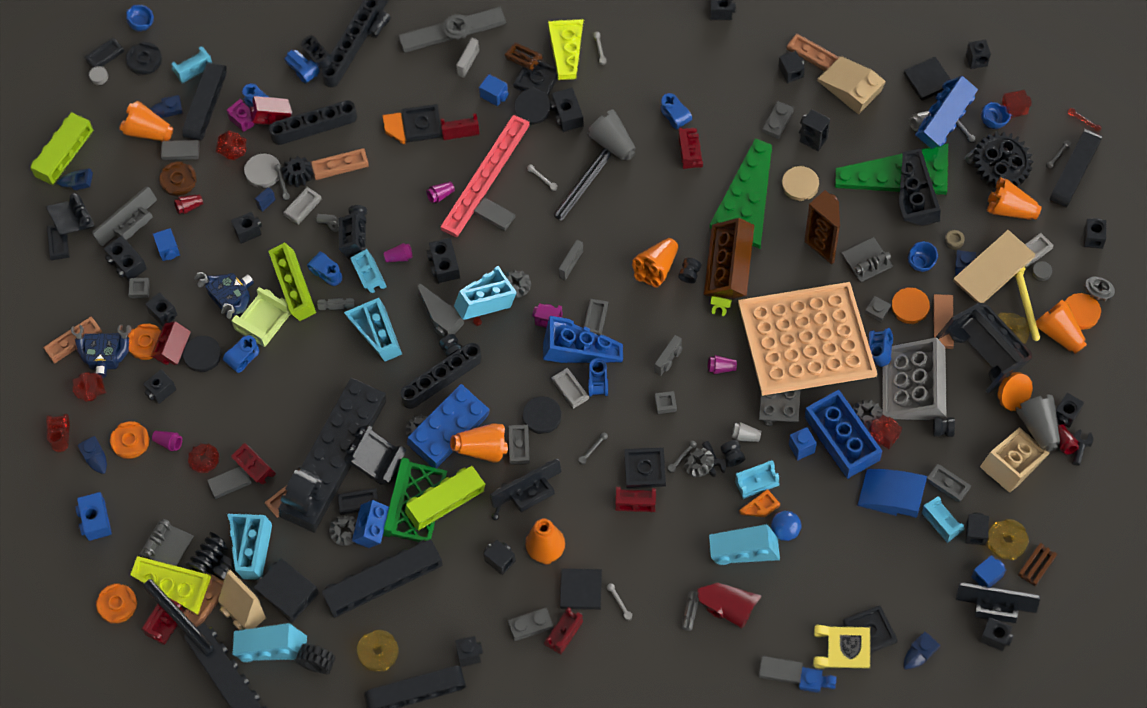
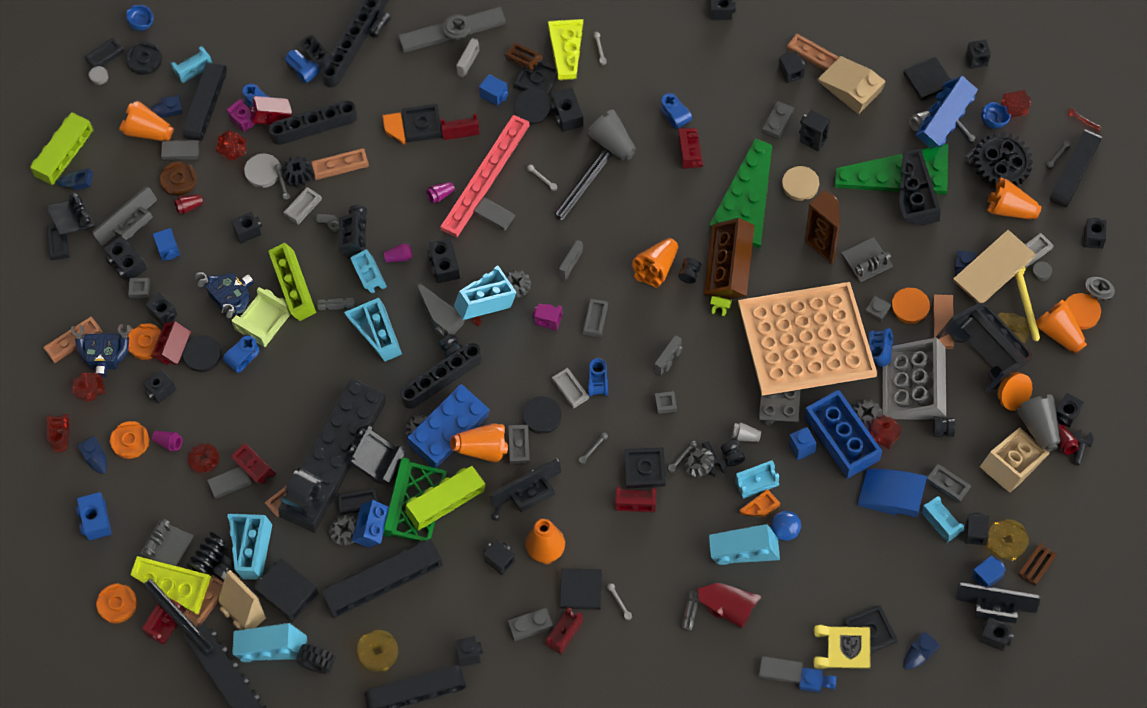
dark blue tile [255,187,275,212] -> none
blue piece [307,252,343,286] -> none
blue wedge [543,316,623,363] -> none
magenta cone [708,355,737,374] -> none
blue hair [907,241,938,272] -> none
dark tan tile [945,230,965,250] -> none

